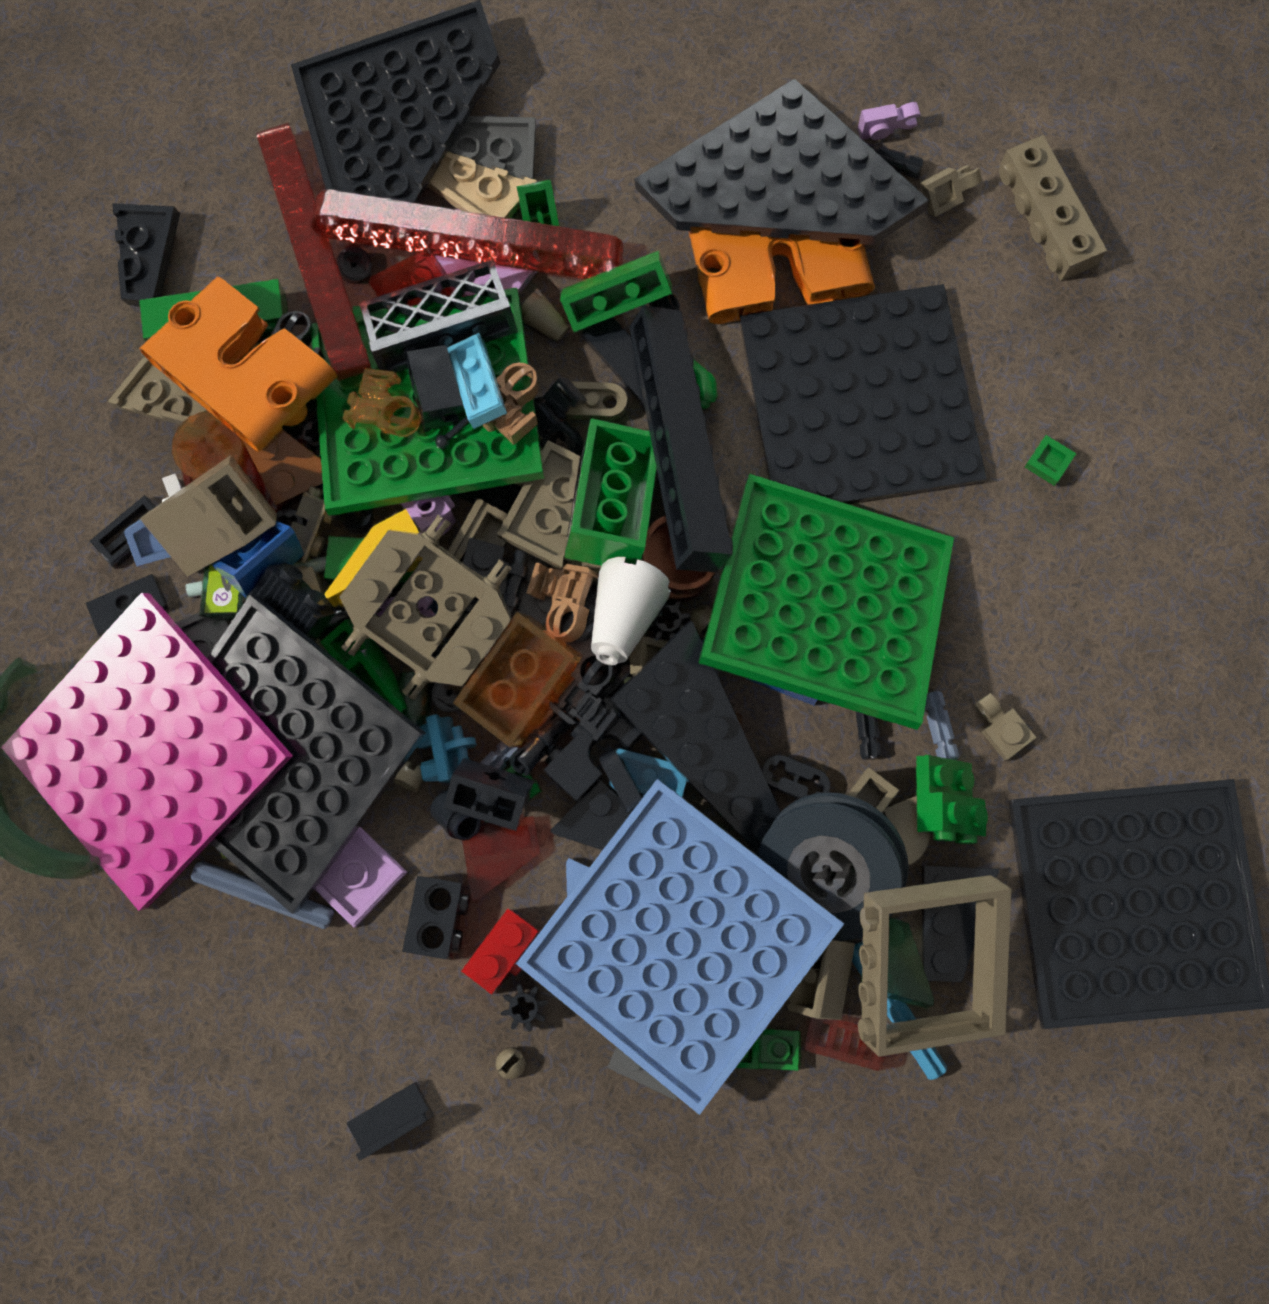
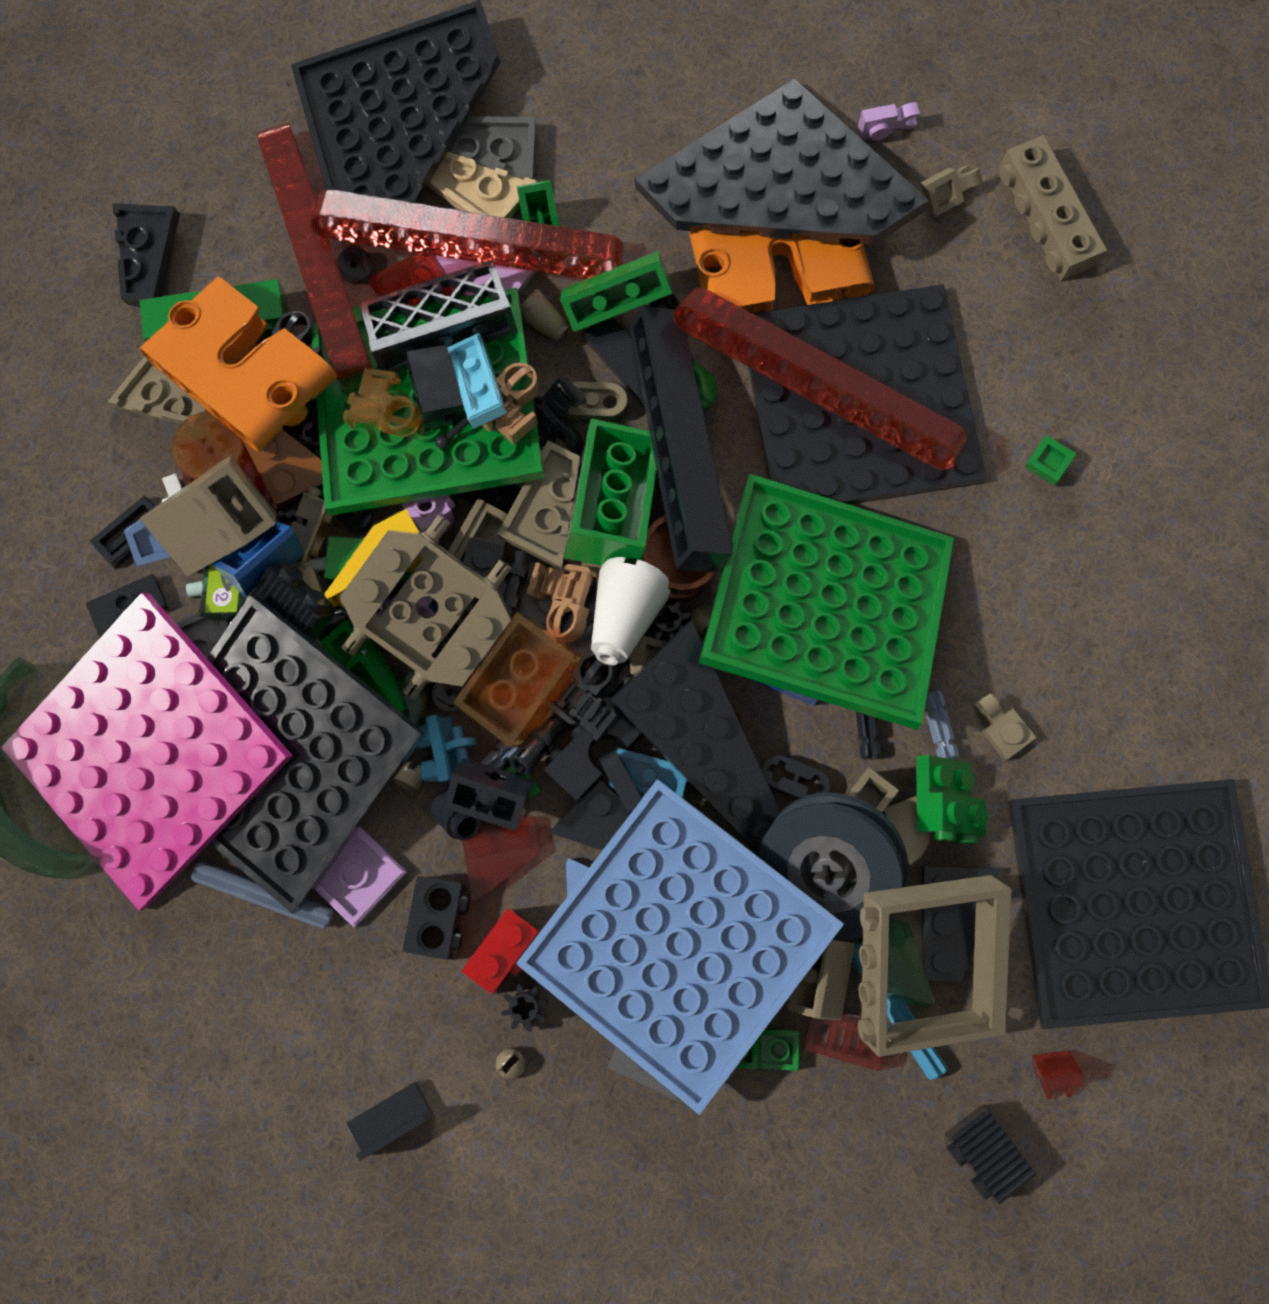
black axle [866,143,923,178] -> none
none -> clear red beam [674,287,967,470]
none -> black brick [945,1106,1037,1205]
none -> clear red tile [1032,1051,1083,1099]

